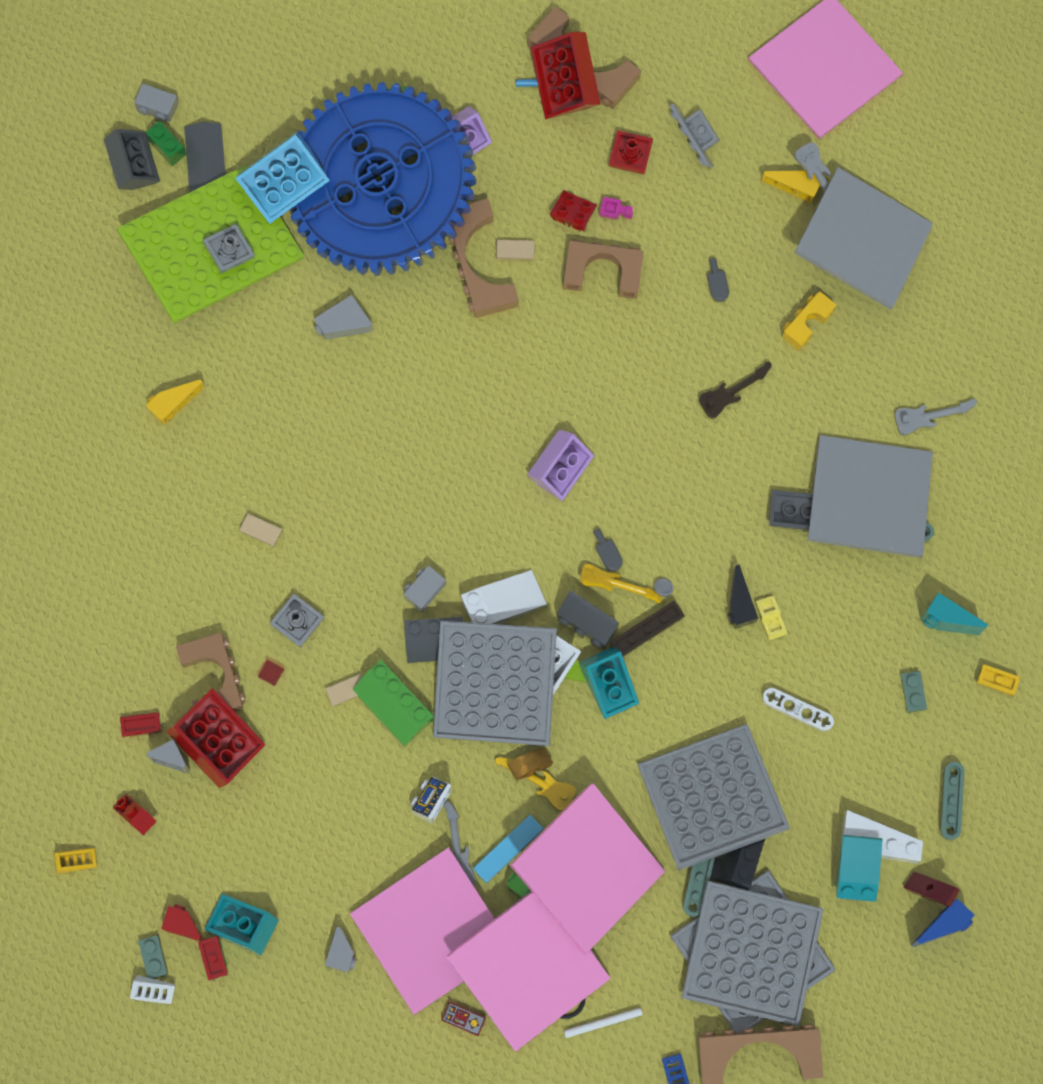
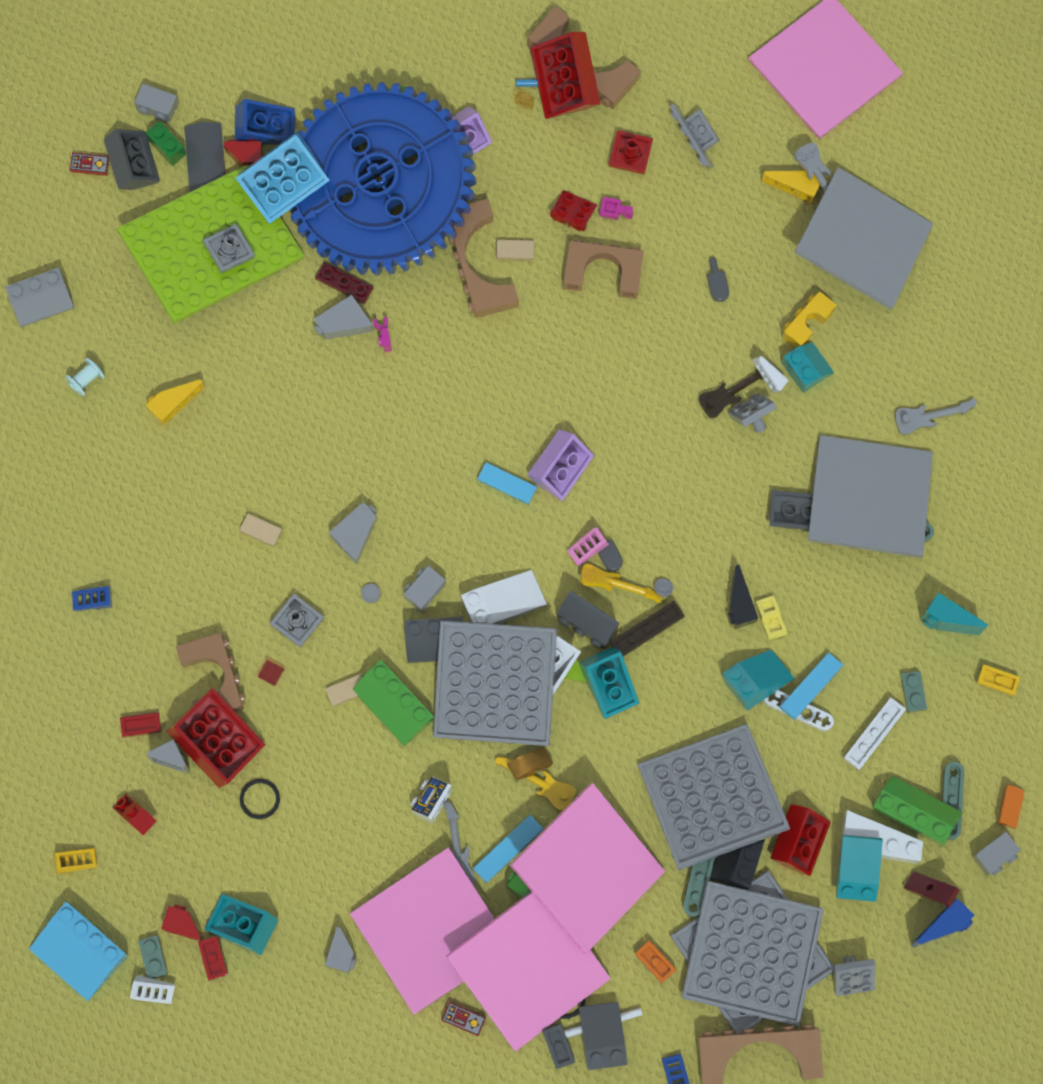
none -> light grey slope [5,268,74,327]
none -> medium azure slope [29,901,129,1001]
none -> light aqua hose [65,358,104,396]
none -> tile [69,152,110,176]
none -> blue slope [72,586,112,611]
none -> red slope [224,139,262,167]
none -> blue slope [235,99,295,144]
none -> black piece [239,779,280,819]
none -> dark red tile [315,262,374,304]
none -> light grey slope [329,502,377,564]
none -> light grey piece [361,584,380,603]
none -> dark pink plate [373,317,392,352]
none -> medium azure tile [477,463,537,505]
none -> clear yellow tile [515,92,535,111]
none -> dark grey plate [542,1024,575,1070]
none -> bright pink slope [567,527,609,566]
none -> dark grey slope [579,1002,628,1070]
none -> orange plate [634,940,676,984]
none -> teal slope [722,650,794,711]
none -> light grey plate [728,393,777,433]
none -> white slope [752,356,788,393]
none -> red slope [770,804,831,876]
none -> medium azure tile [780,653,843,721]
none -> teal slope [782,342,834,393]
none -> light grey plate [834,955,876,996]
none -> white plate [843,697,906,771]
none -> bright green slope [873,776,963,847]
none -> light grey brick [972,832,1021,876]
none -> orange slope [997,784,1024,829]

